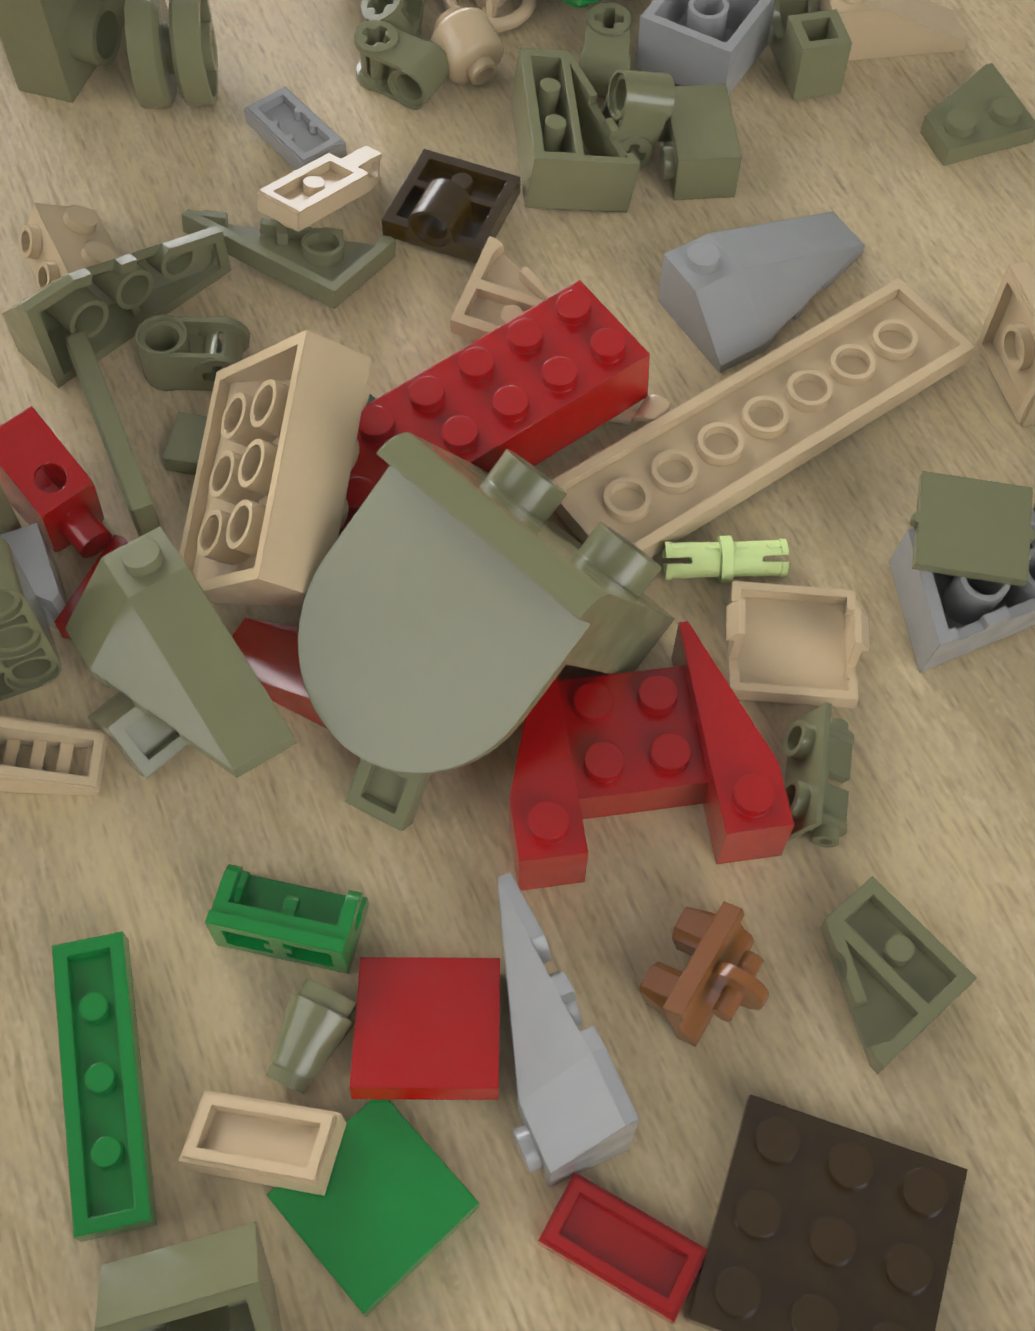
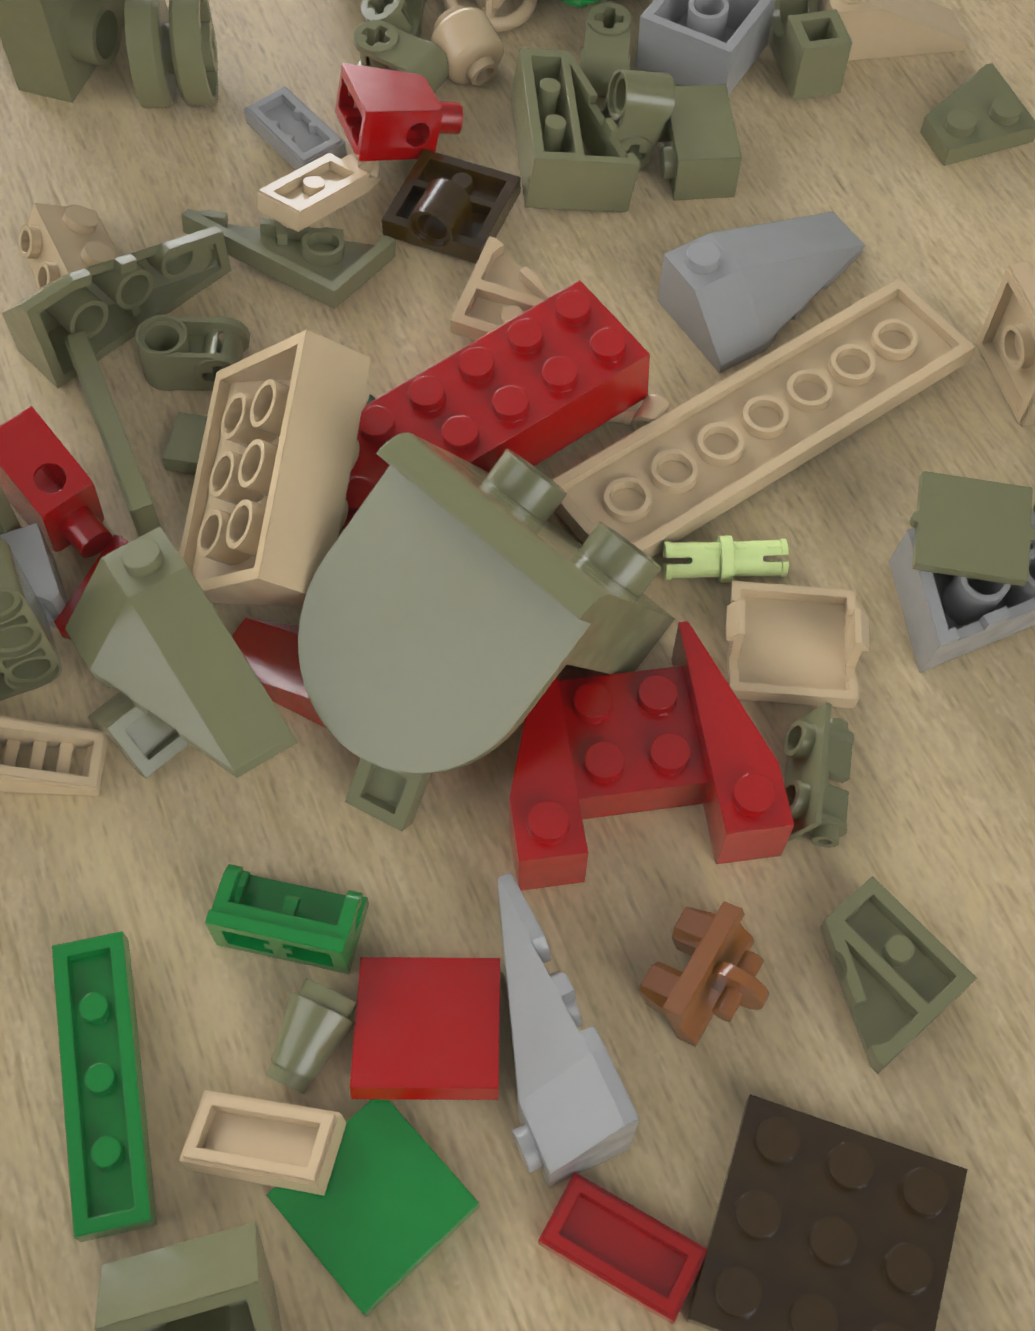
none -> red torso [335,63,463,161]

